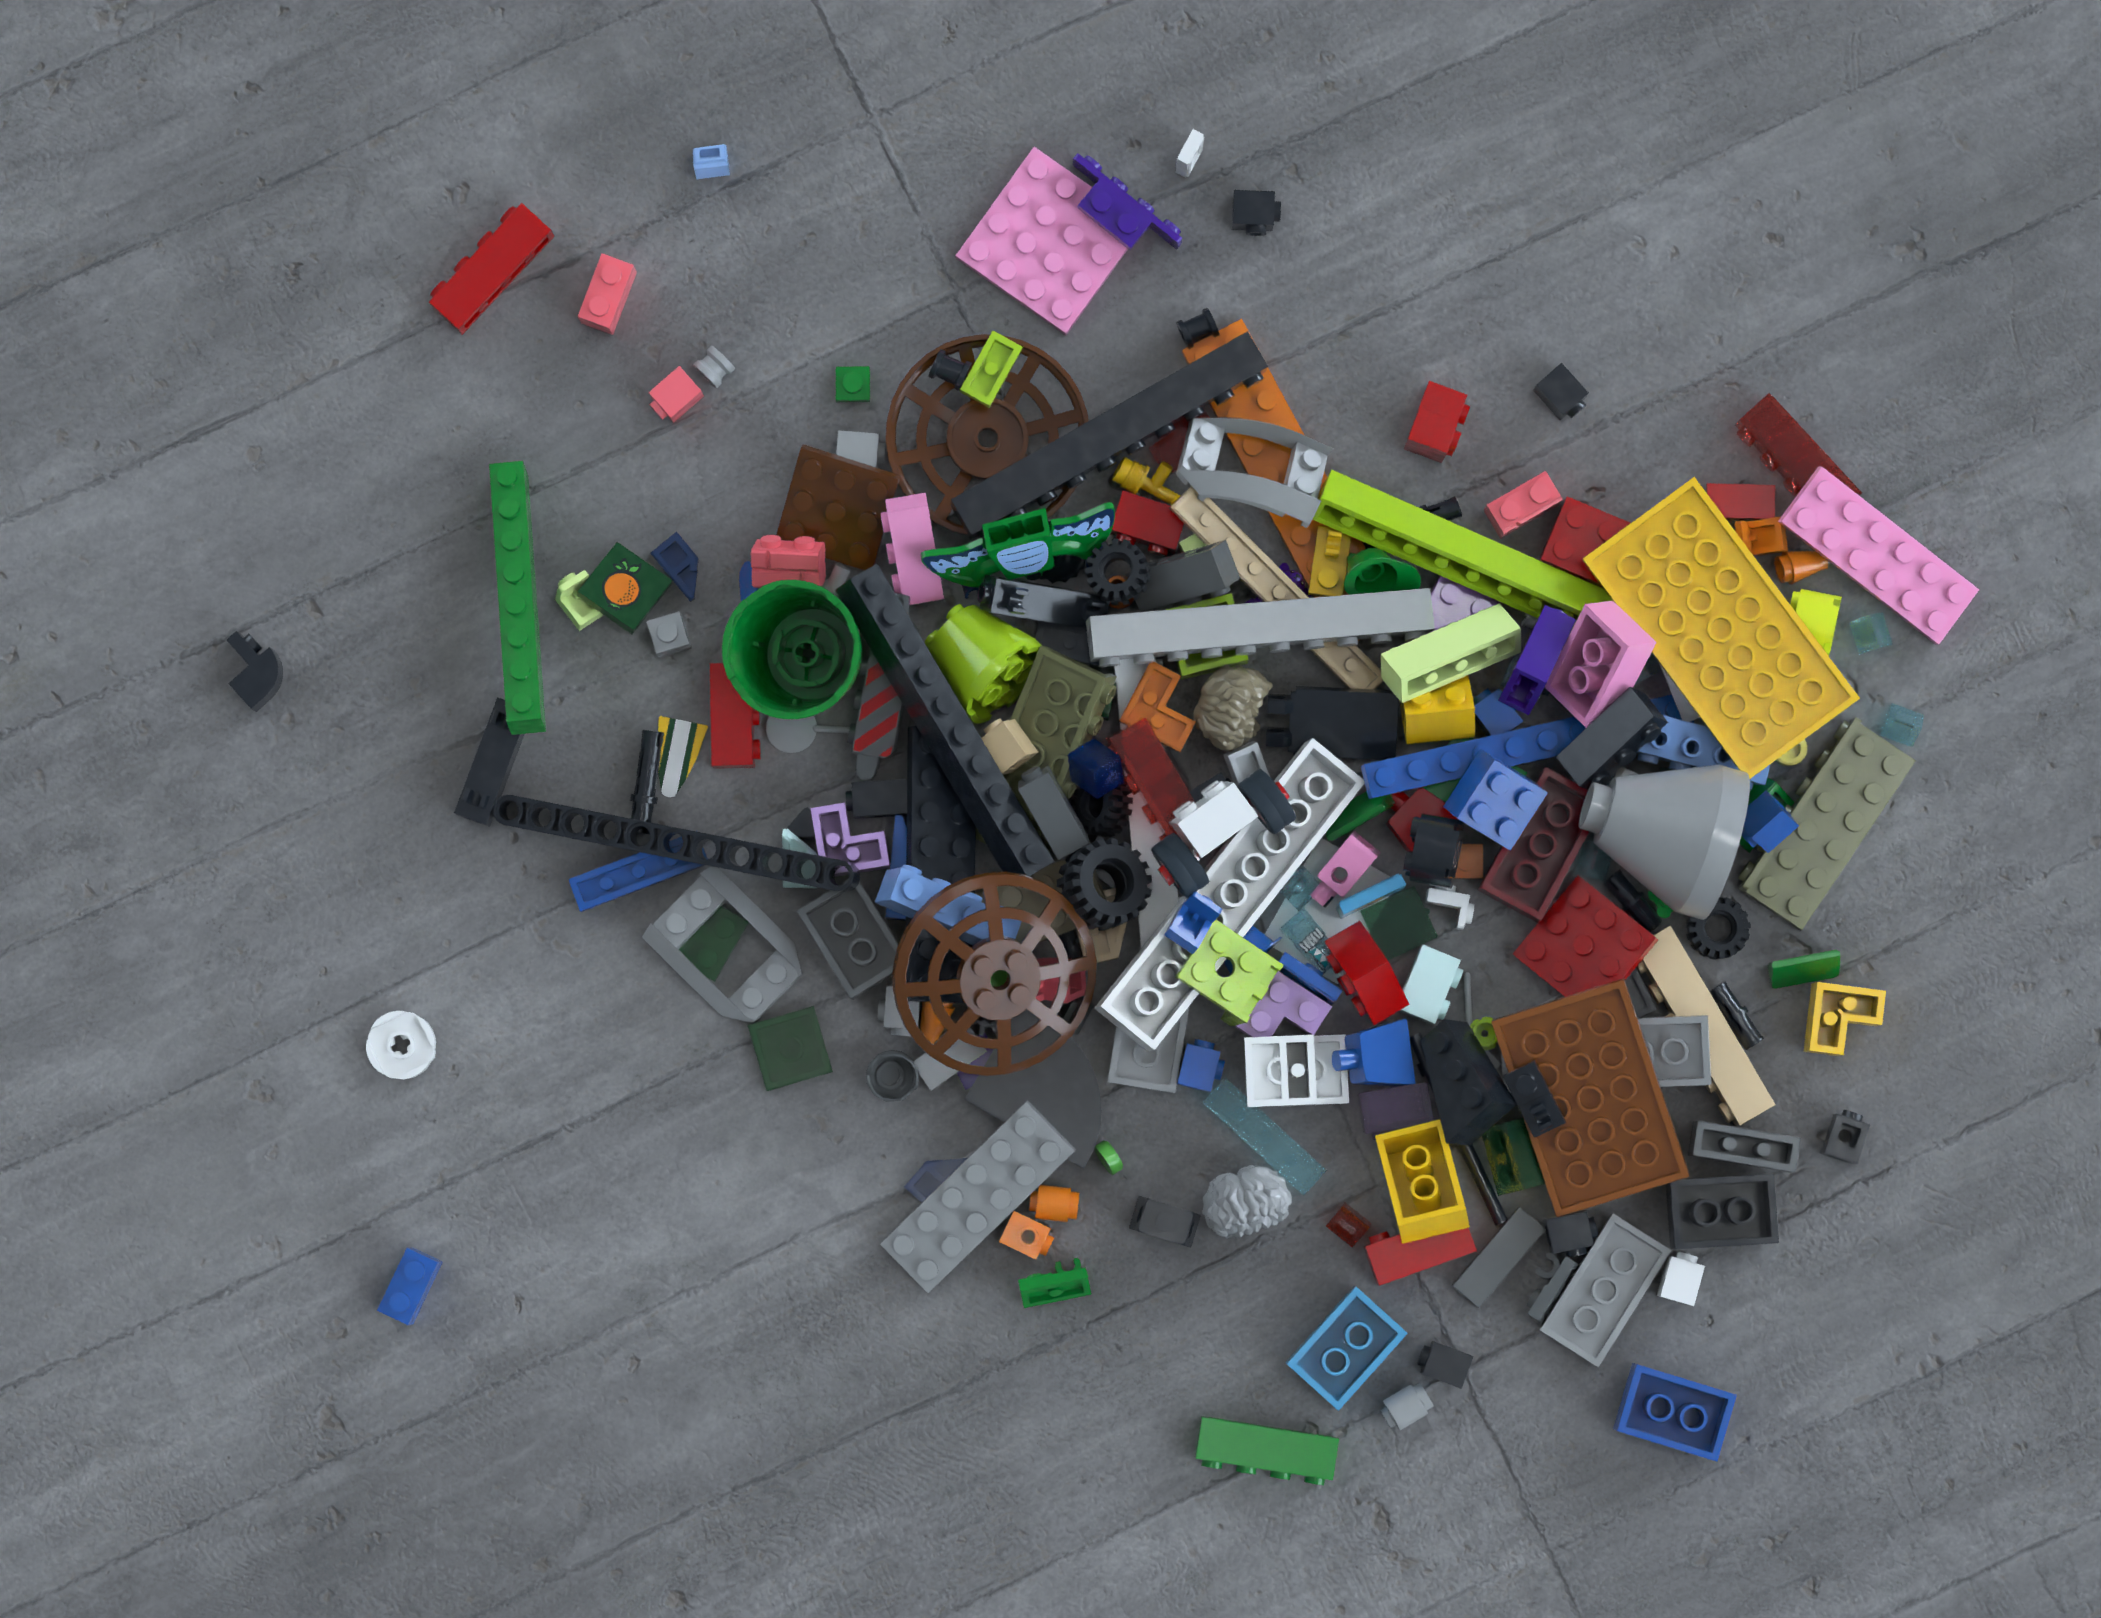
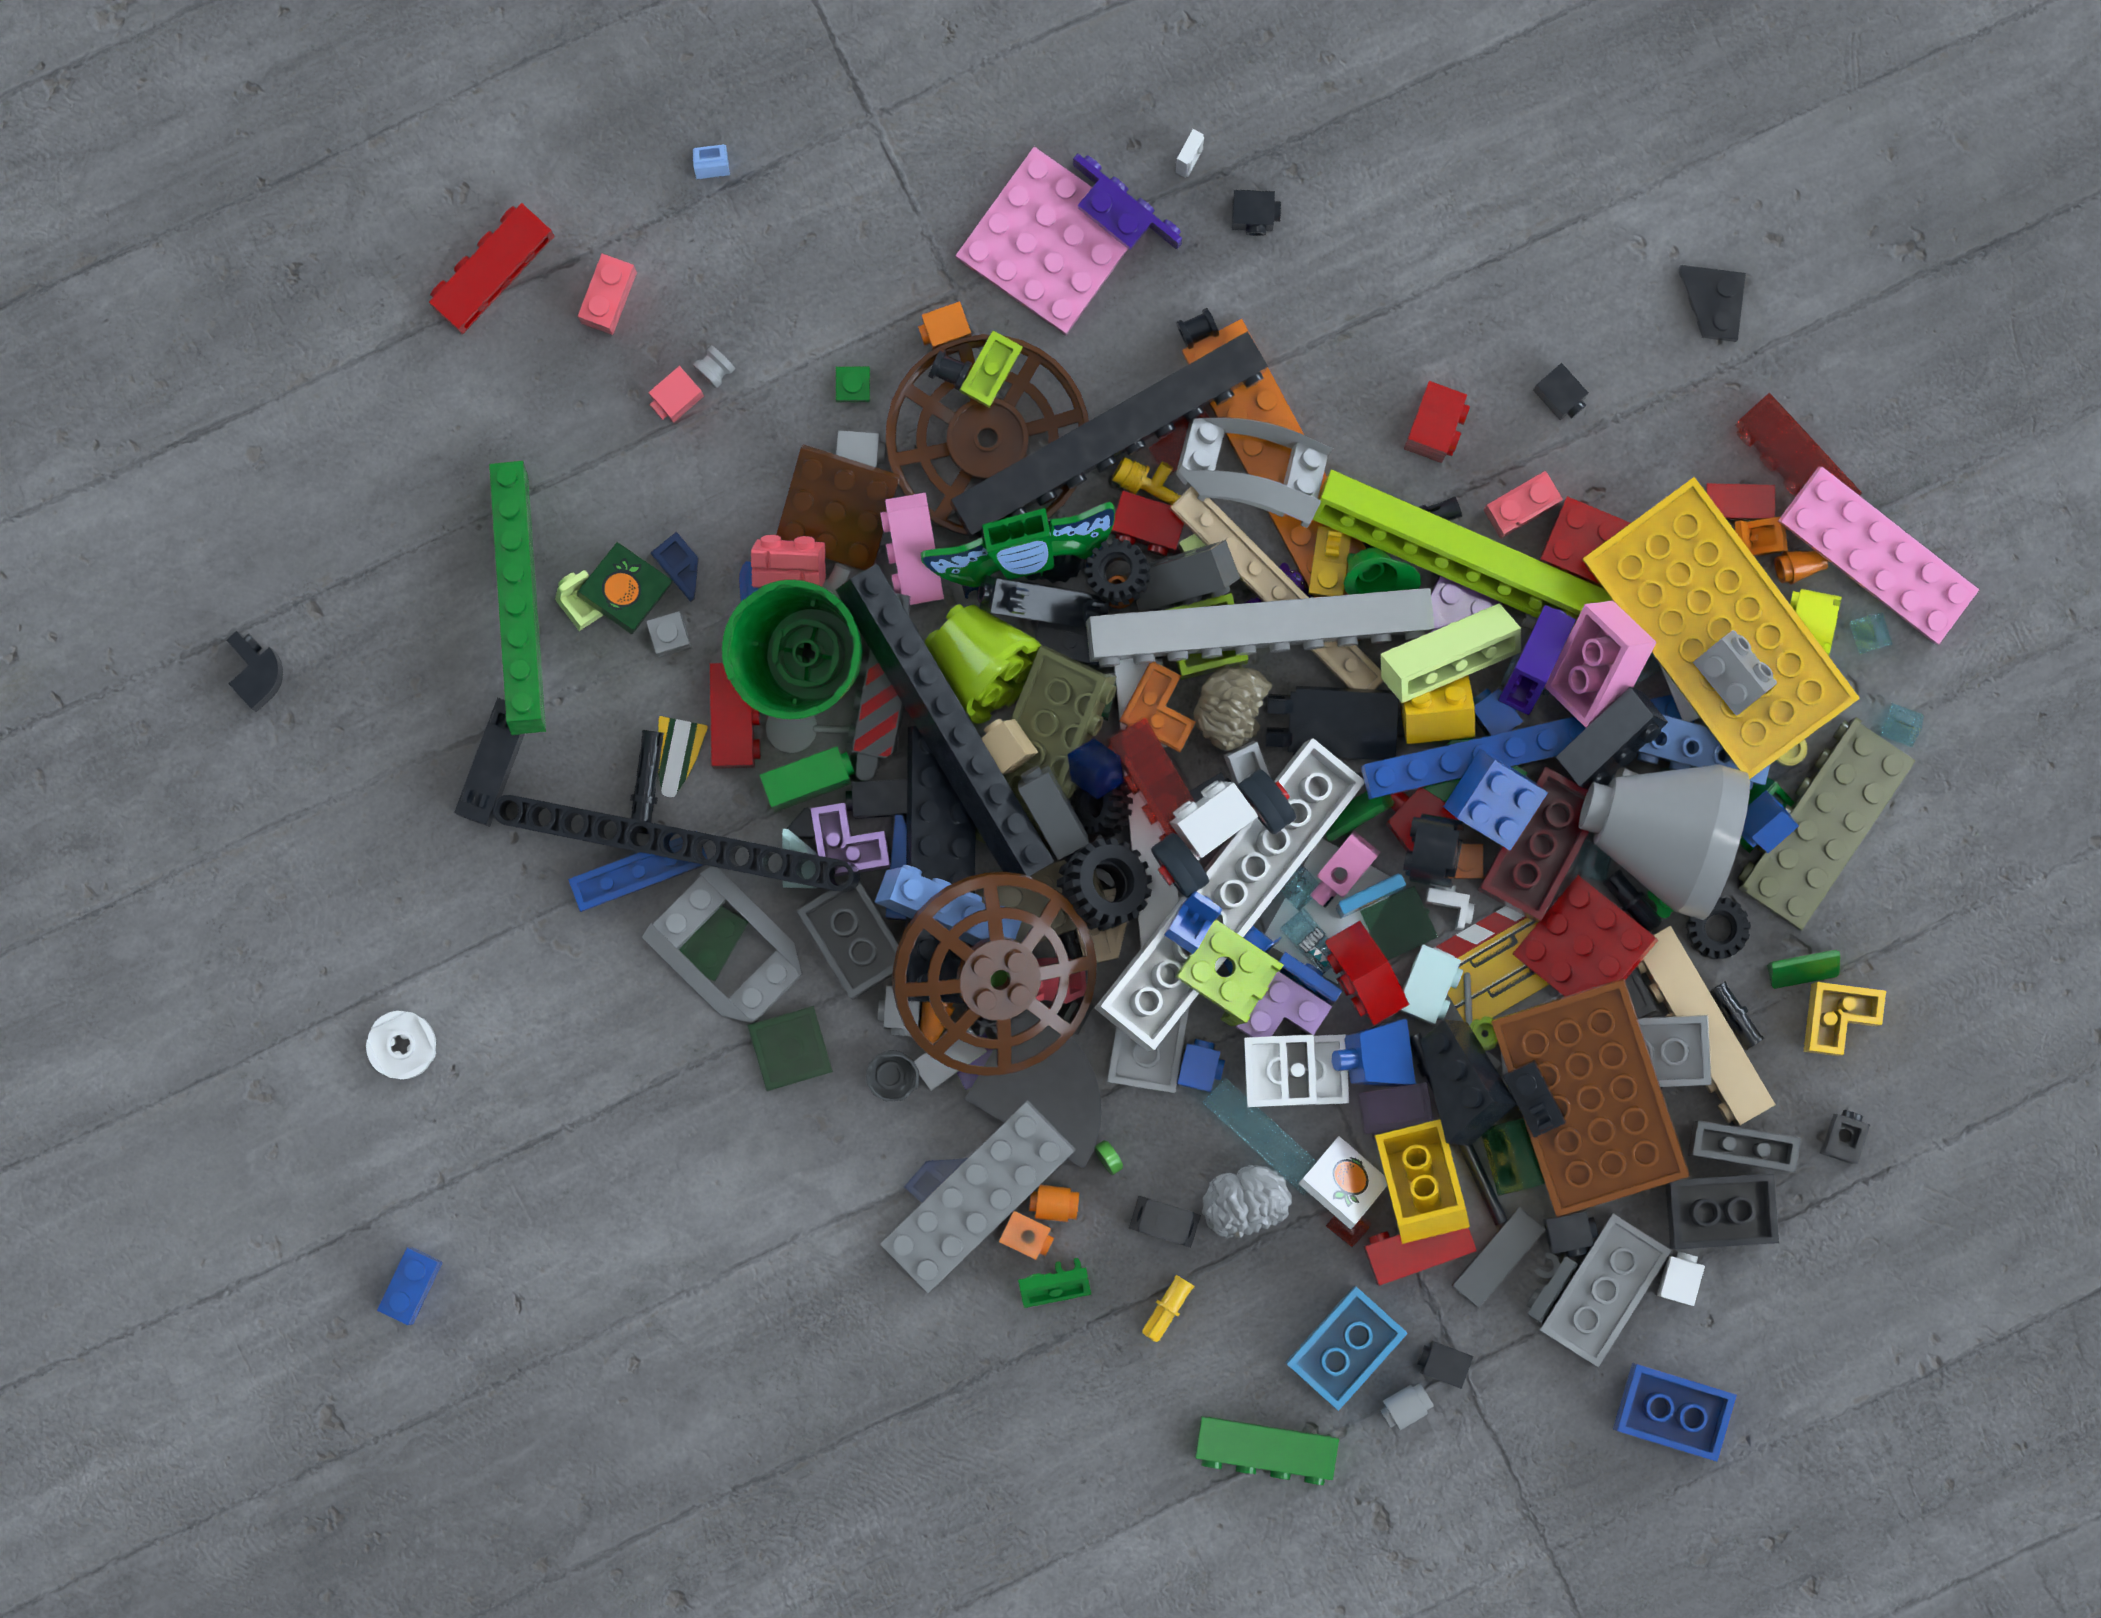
none -> green brick [760,746,855,812]
none -> orange brick [918,301,972,350]
none -> yellow axle [1142,1275,1195,1342]
none -> white tile [1299,1136,1387,1229]
none -> sticker [1433,906,1549,1022]
none -> black wing [1679,265,1746,342]
none -> light grey bracket [1693,630,1777,716]

